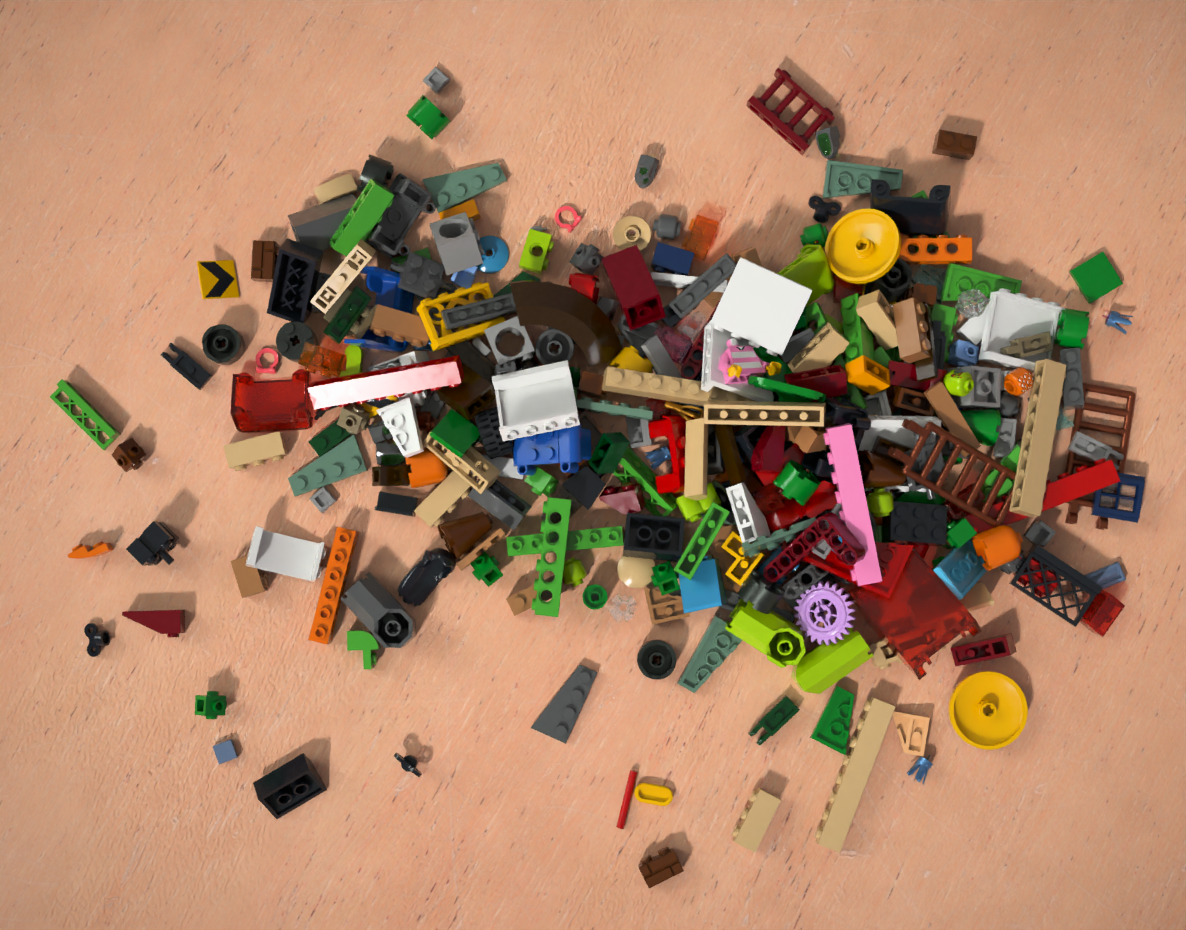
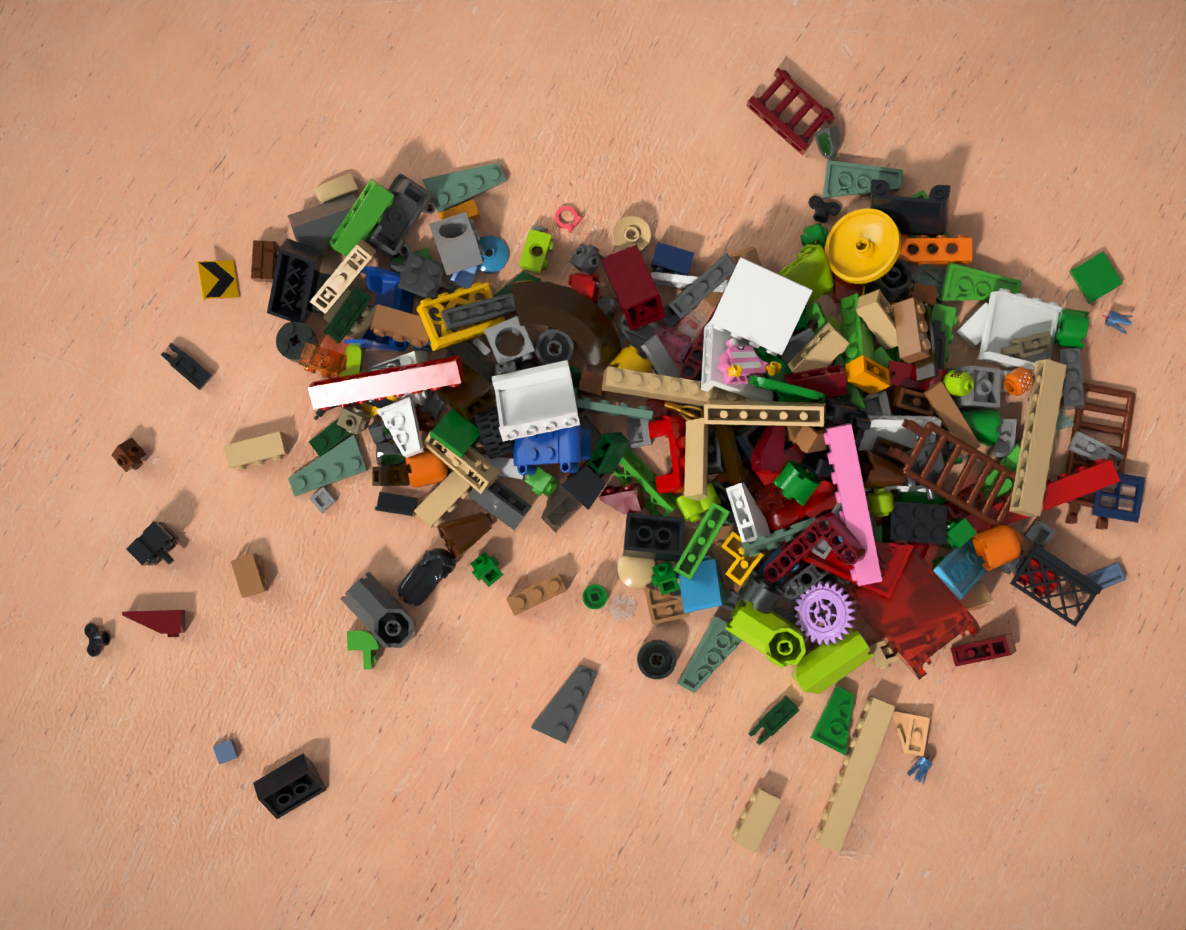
bright green fence [50,379,121,450] -> none
orange slope [68,541,114,559] -> none
green brick [195,691,227,719] -> none
pearl dark grey brick [202,324,245,365] -> none
clear red windscreen [230,369,313,433] -> none
white panel [245,526,327,582] -> none
coral piece [256,348,279,374] -> none
orange brick [308,527,359,644] -> none
pearl dark grey brick [357,154,394,192] -> none
black piece [394,752,422,777] -> none
green brick [406,95,451,139] -> none
light grey tile [423,66,450,94] -> none
medium nougat wing [456,528,507,571] -> none
bright green brick [506,526,624,556] -> none
bright green brick [531,497,572,617] -> none
lime head [563,557,587,587] -> none
red bar [616,770,638,829] -> none
dark grey rock [634,155,659,189] -> none
yellow tile [634,782,673,806] -> none
reddish brown brick [638,847,684,888] -> none
flat silver piece [645,445,671,470] -> none
dark grey head [653,214,681,240] -> none
clear orange brick [681,215,719,261] -> none
reddish brown brick [932,130,977,160] -> none
light blue brick [946,339,979,367] -> none
yellow dish [948,671,1028,750] -> none
clear brick [955,288,990,319] -> none
dark grey head [994,391,1020,419] -> none
clear red brick [1079,590,1125,637] -> none

